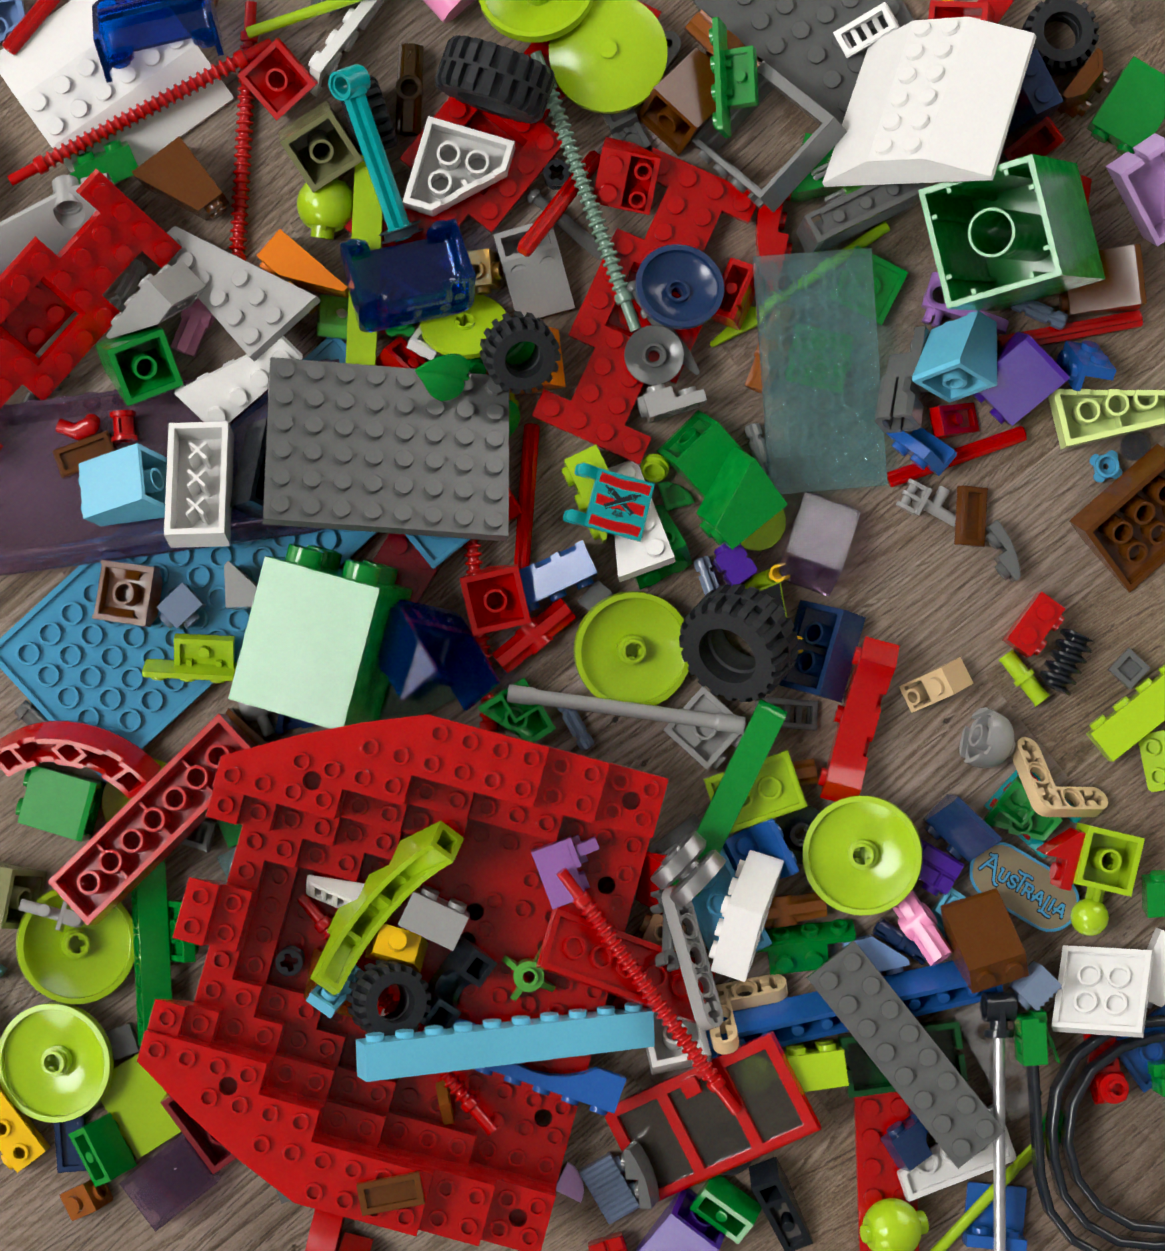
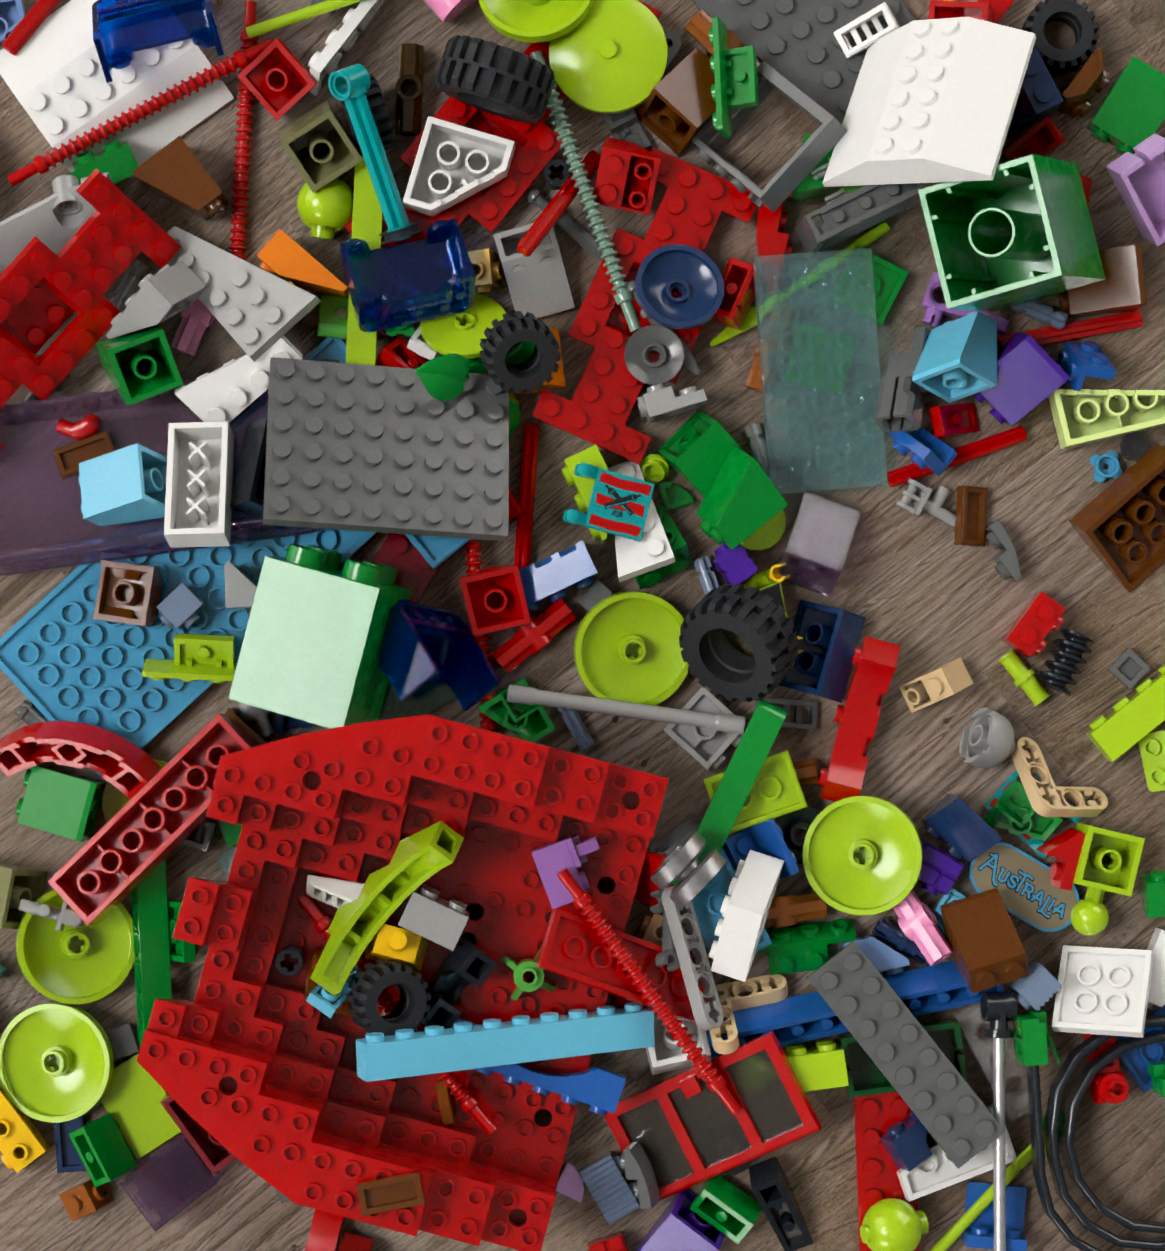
red bush [109,410,138,443] -> none

